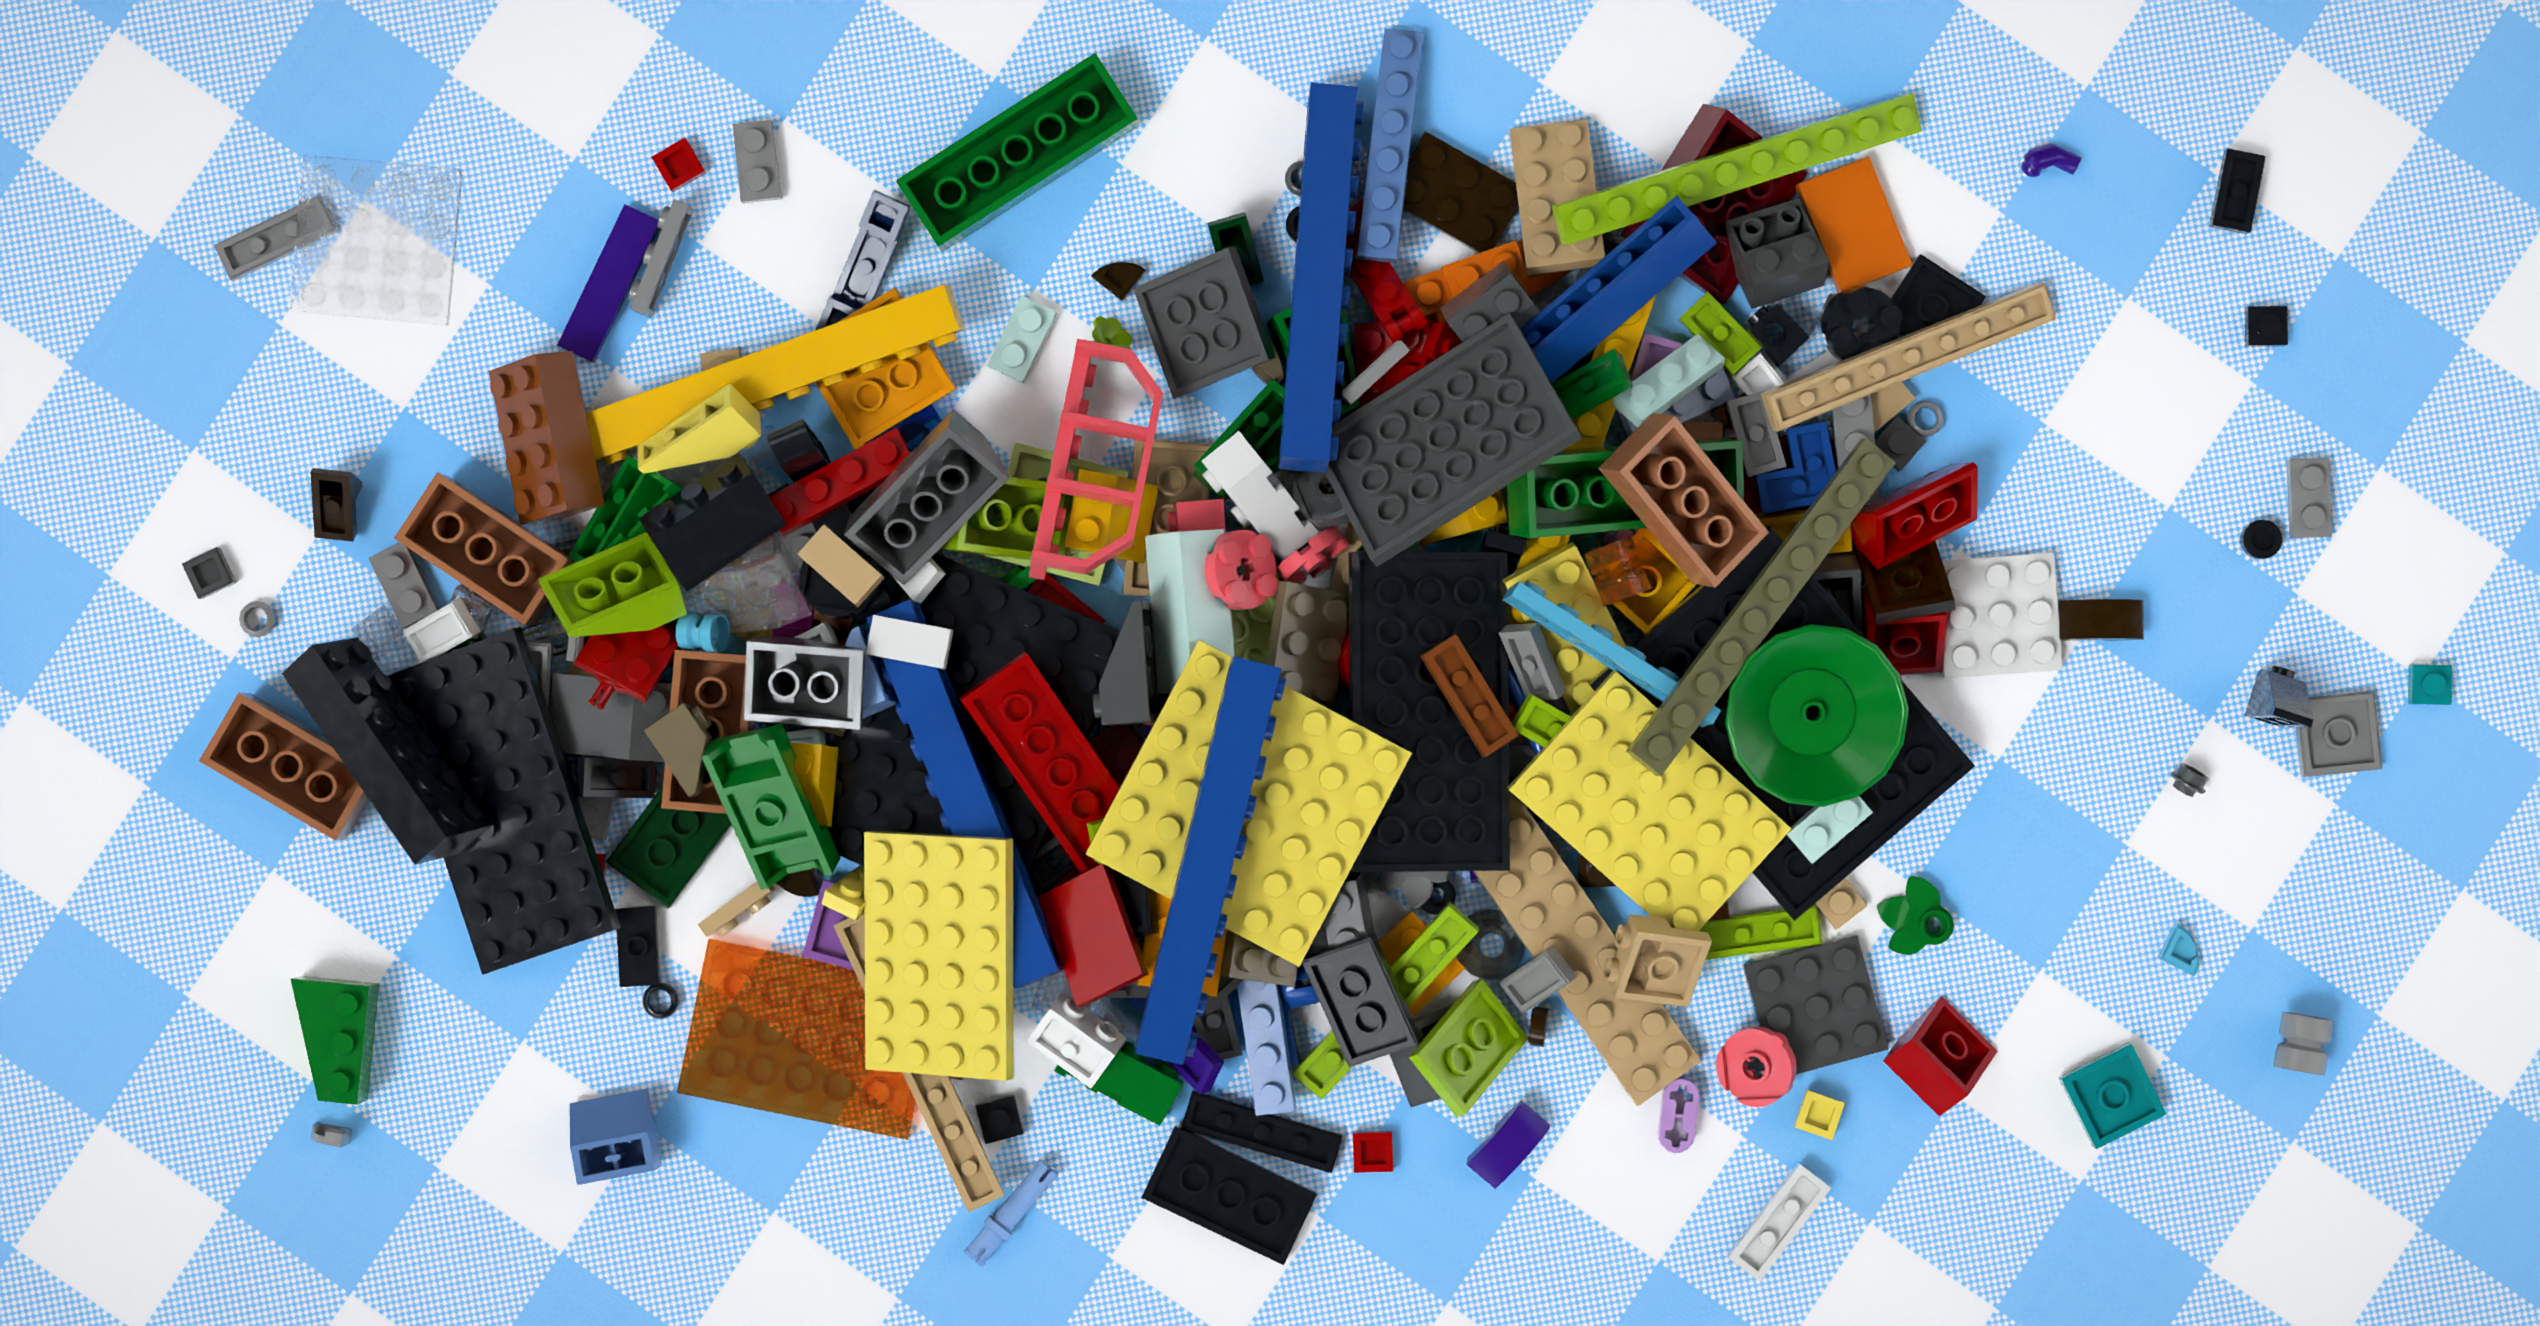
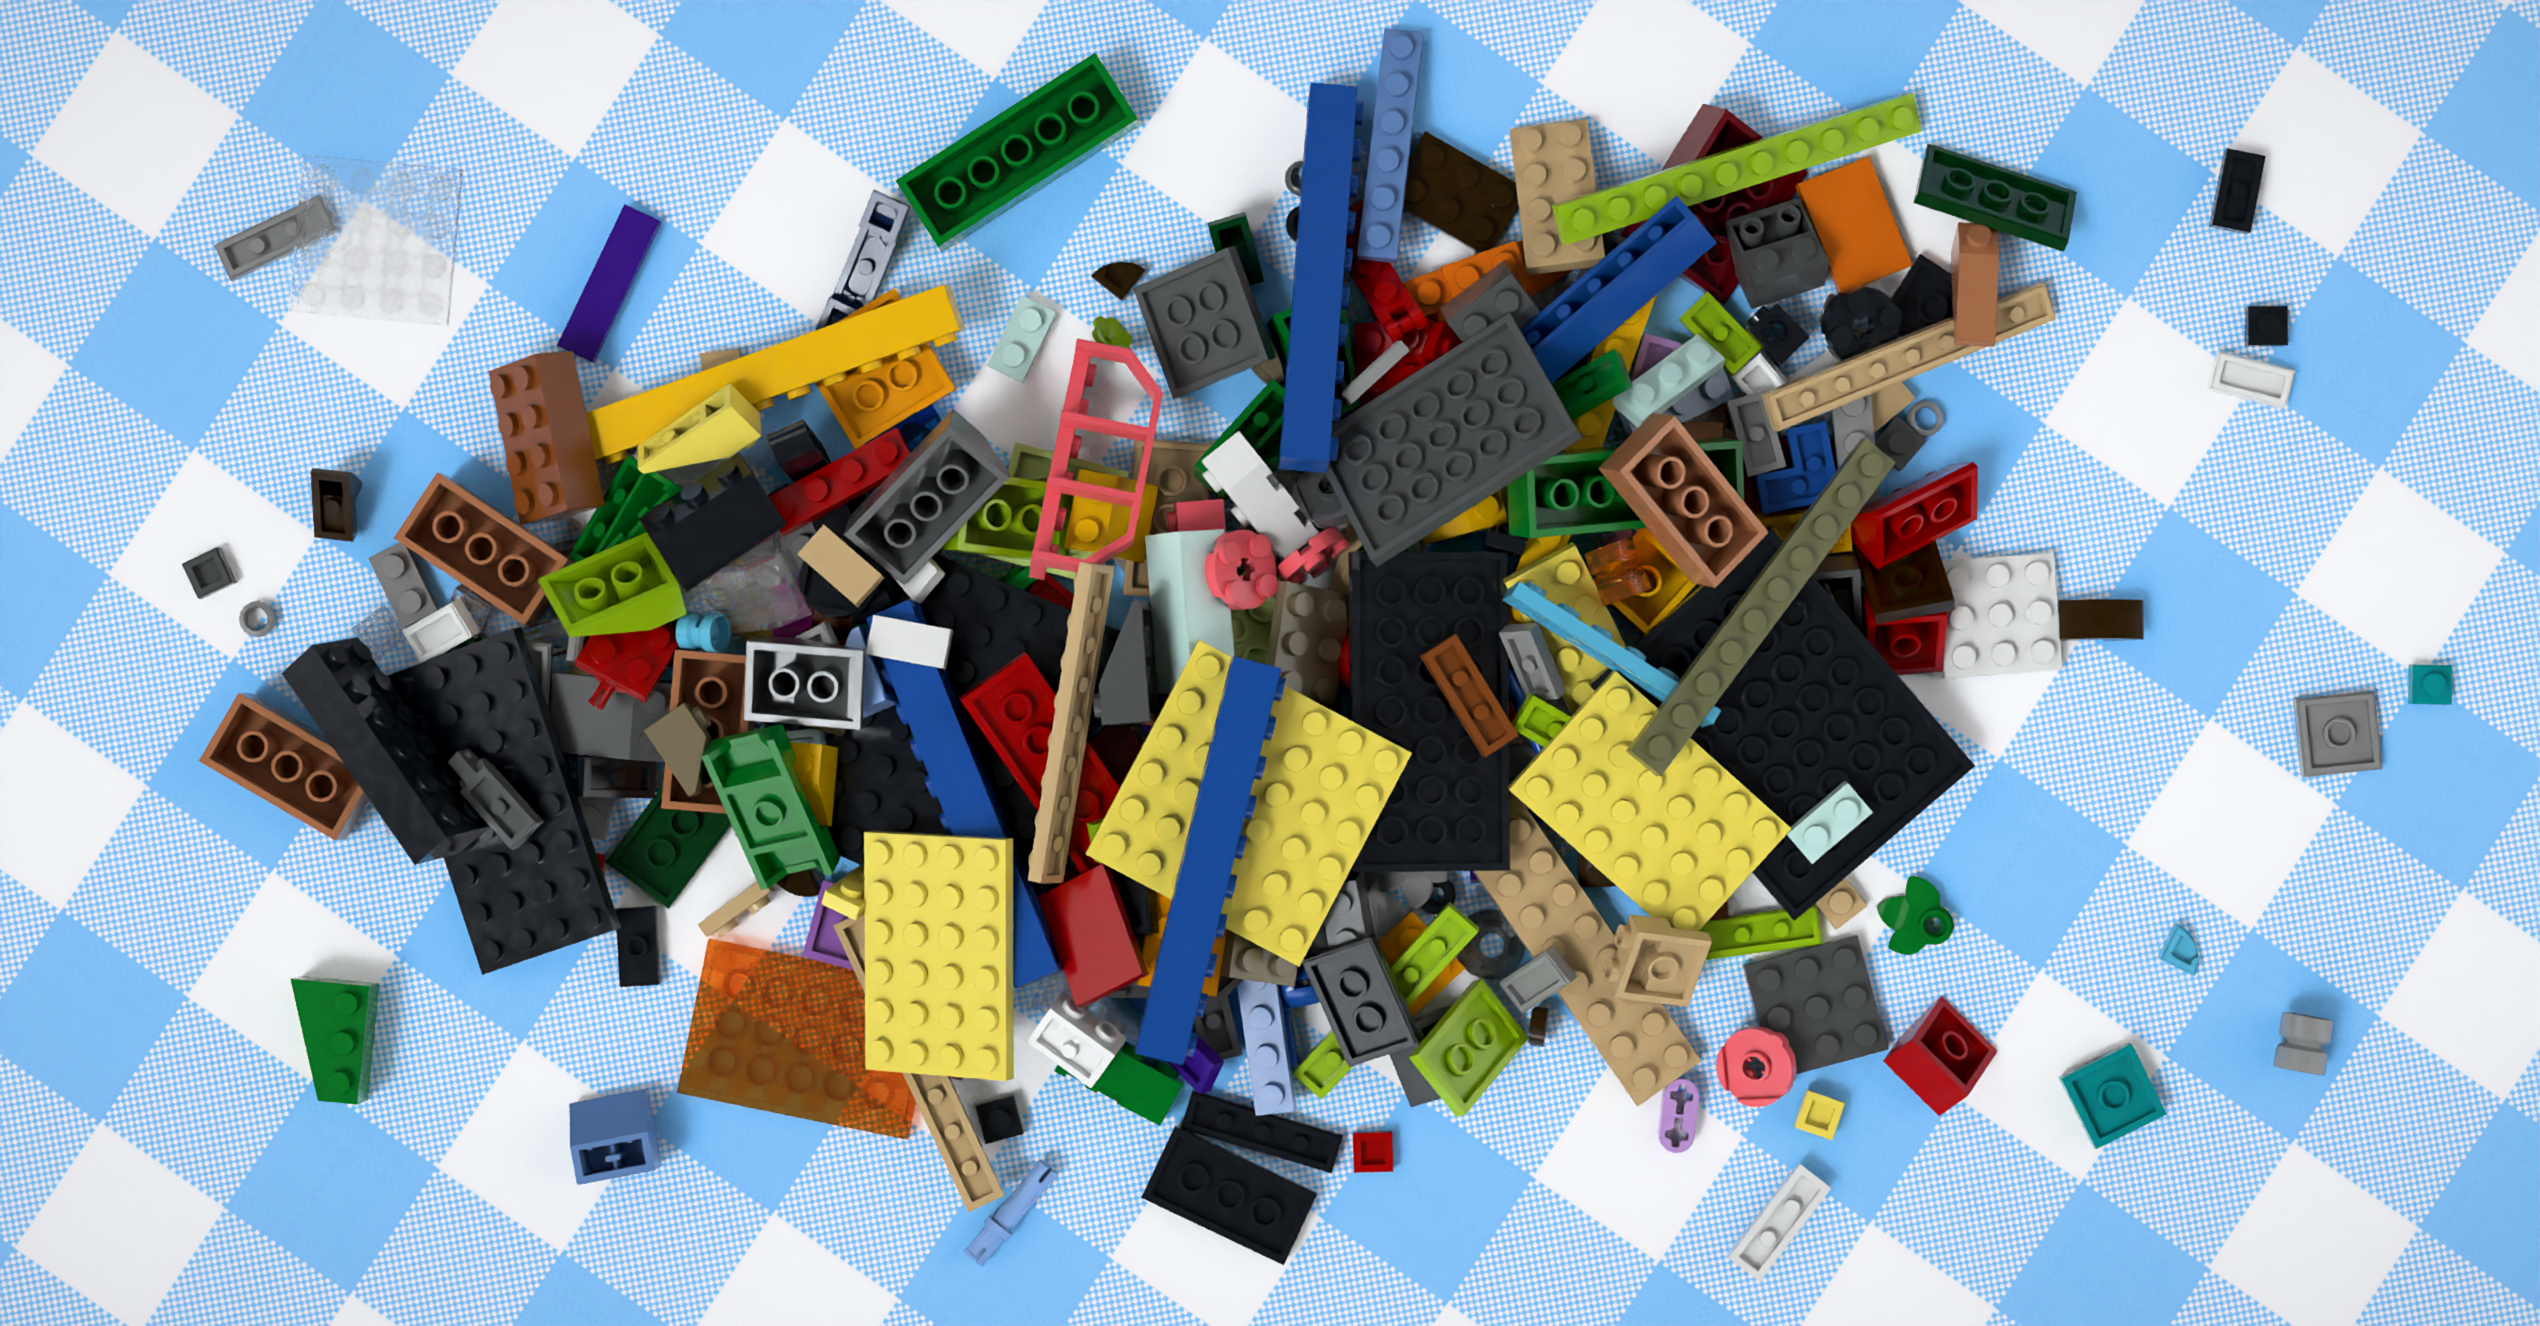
light grey tile [311,1123,352,1147] -> none
light grey plate [628,199,694,318] -> none
black piece [642,983,679,1019] -> none
red tile [651,137,706,192] -> none
light grey plate [732,120,781,204] -> none
dark purple slope [1466,1100,1550,1189] -> none
green dish [1725,624,1909,807] -> none
dark purple arm [2021,143,2081,177] -> none
dark grey plate [2171,763,2209,797] -> none
black tile [2240,520,2282,559] -> none
slope [2244,666,2314,728] -> none
light grey plate [2286,458,2332,539] -> none
none -> dark grey hinge [448,749,544,850]
none -> tan plate [1028,562,1115,884]
none -> dark green tile [1913,144,2077,252]
none -> nougat slope [1951,222,1999,347]
none -> white tile [2207,351,2295,409]

